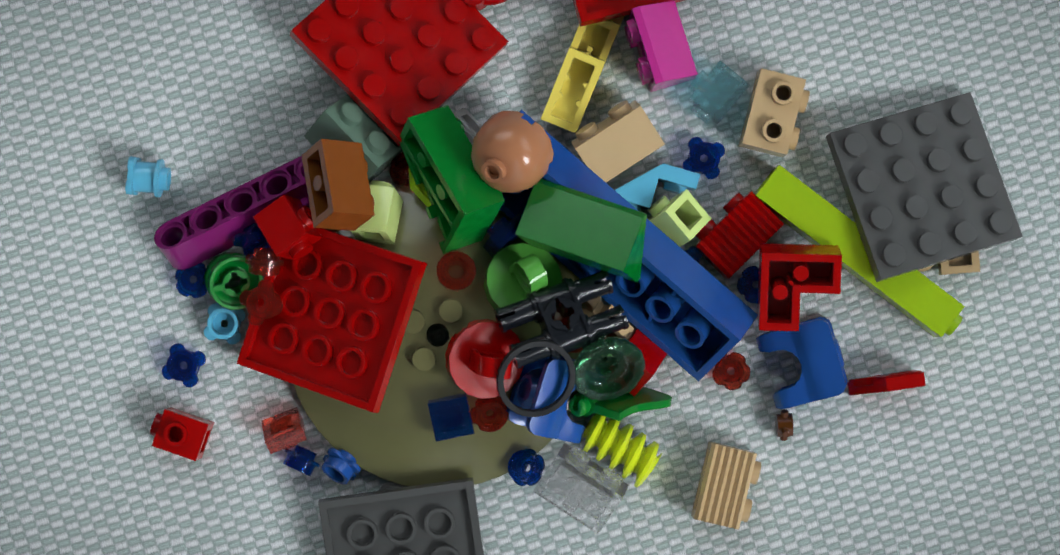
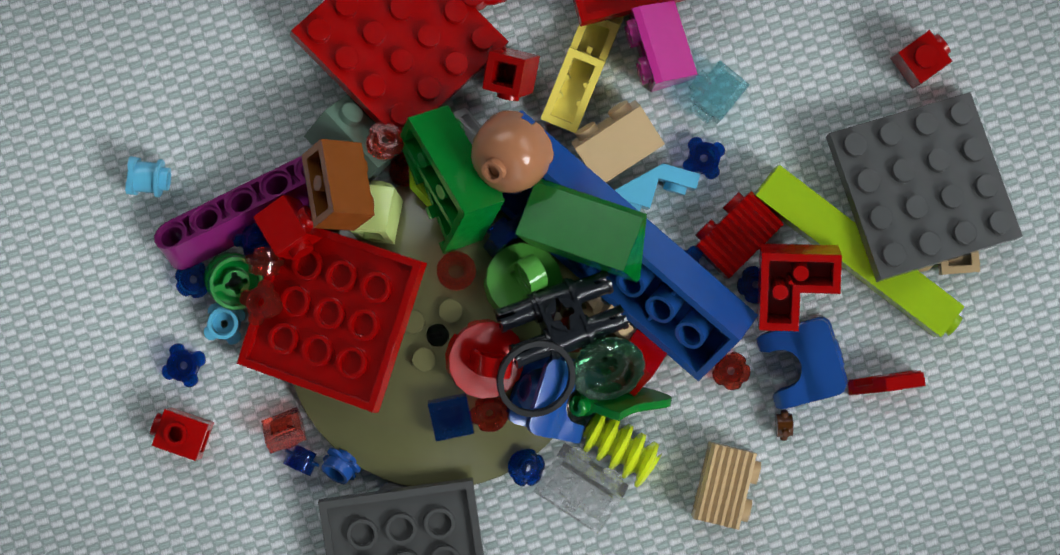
yellowish green brick [648,189,712,247] -> none
tan brick [738,68,810,158] -> none
none -> clear red plate [366,122,404,160]
none -> red brick [482,47,540,101]
none -> red brick [890,30,952,89]

